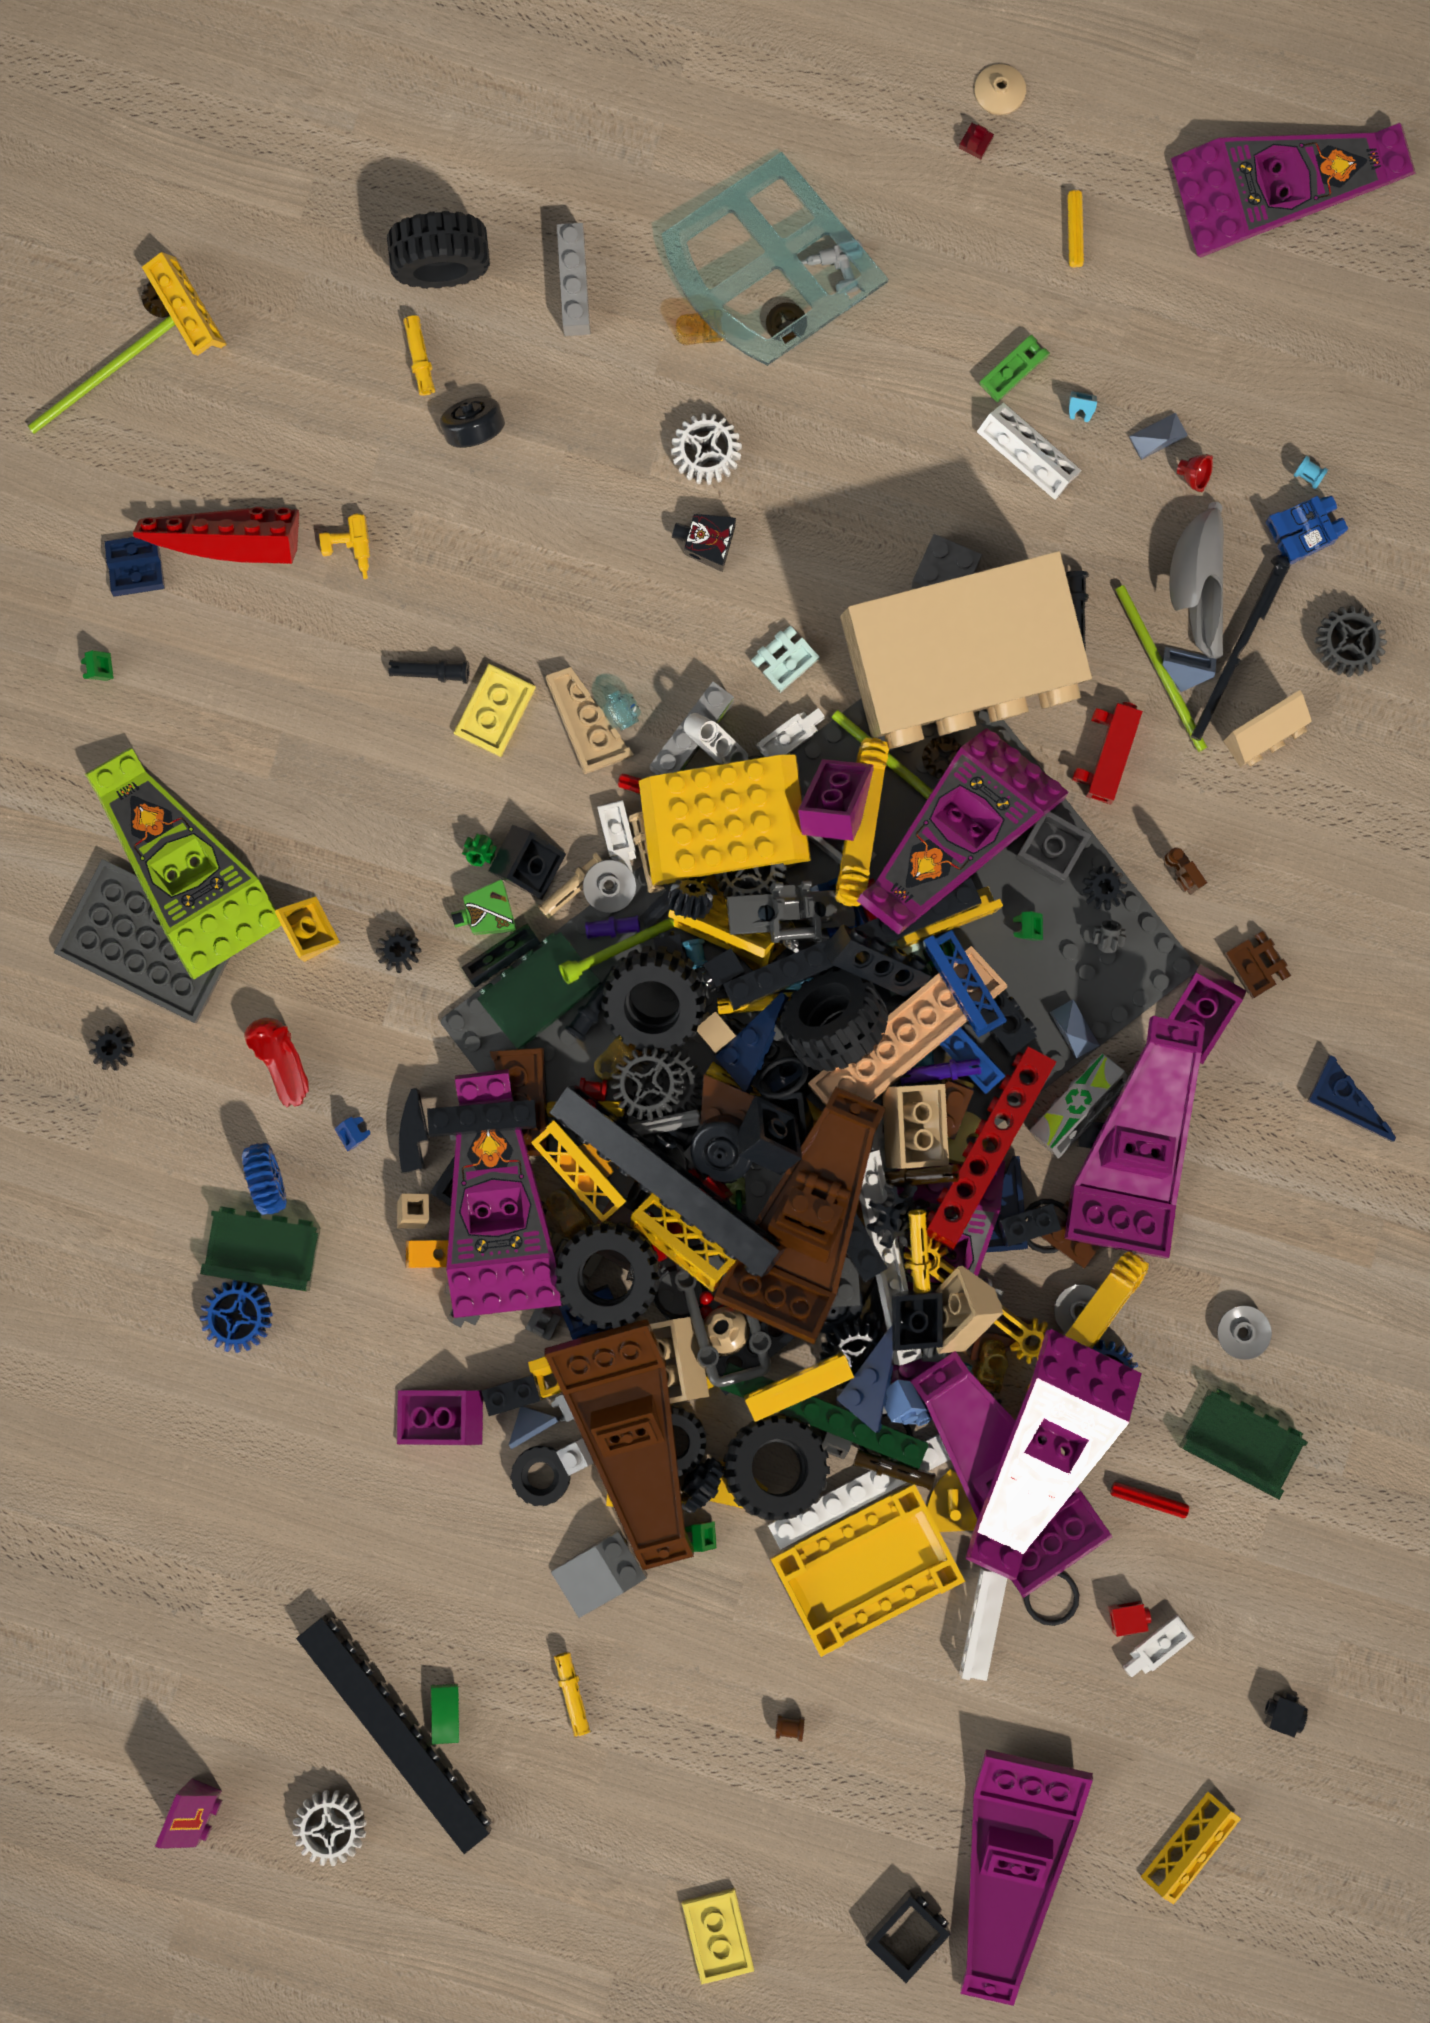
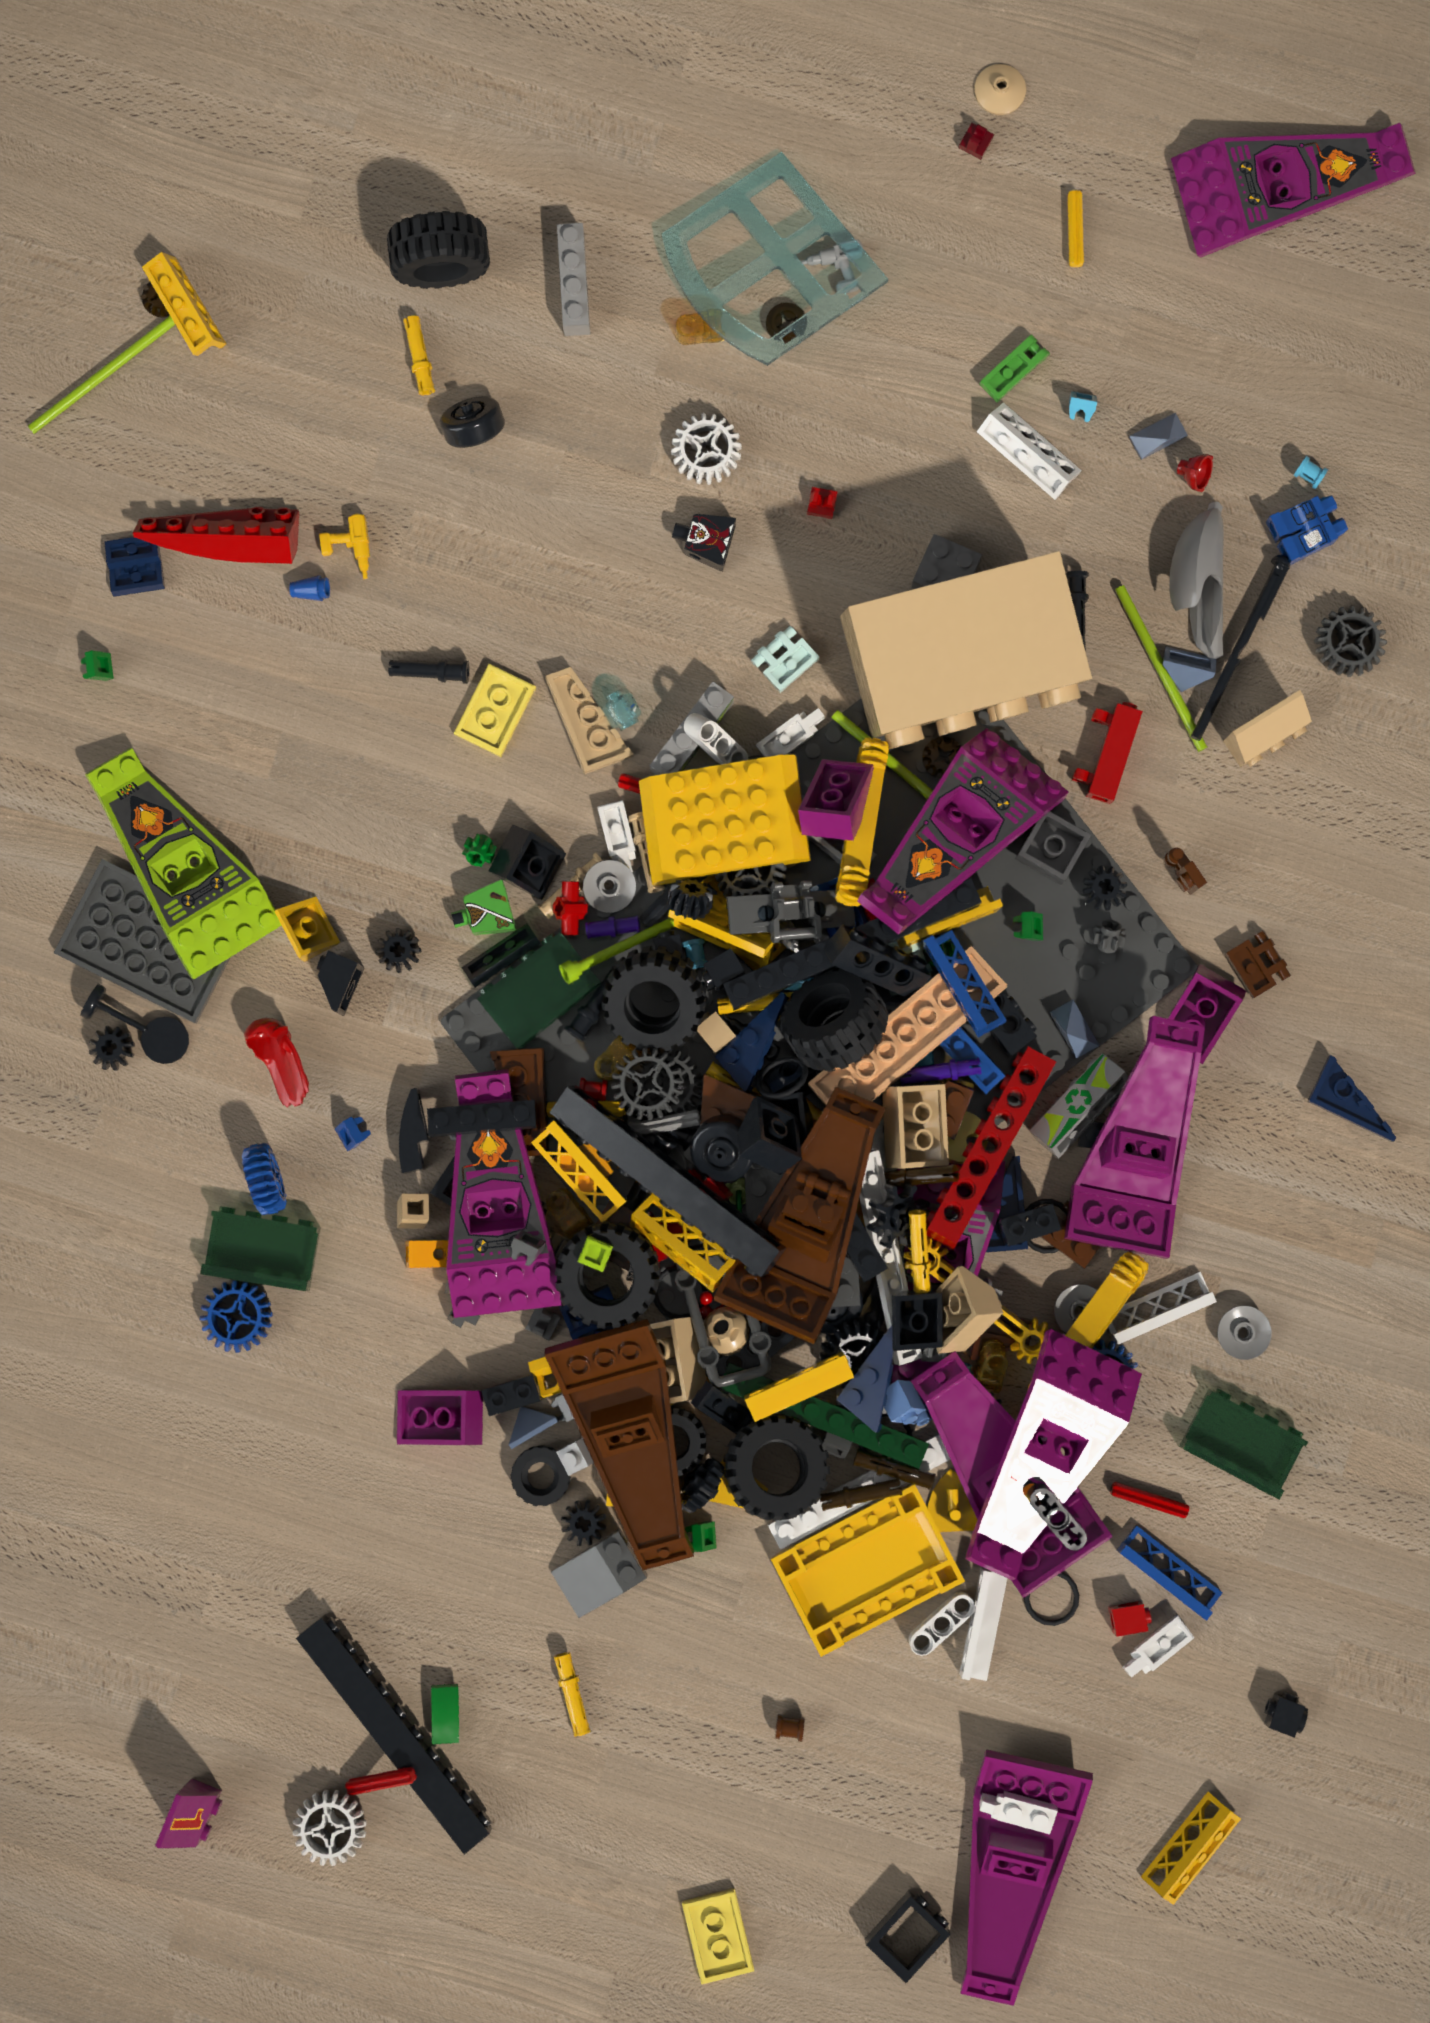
none -> black piece [80,983,189,1064]
none -> blue cone [289,575,330,601]
none -> black slope [317,951,365,1016]
none -> red axle [345,1767,417,1795]
none -> dark grey tile [511,1230,546,1266]
none -> red axle [553,881,588,935]
none -> black gear [561,1500,607,1546]
none -> lime tile [577,1235,614,1272]
none -> black plate [690,1381,754,1435]
none -> red tile [807,487,838,519]
none -> dark brown pin [820,1478,903,1511]
none -> white beam [908,1591,975,1656]
none -> white hinge [980,1791,1058,1834]
none -> beam [1027,1483,1087,1550]
none -> white fence [1108,1272,1217,1344]
none -> blue fence [1116,1525,1223,1621]

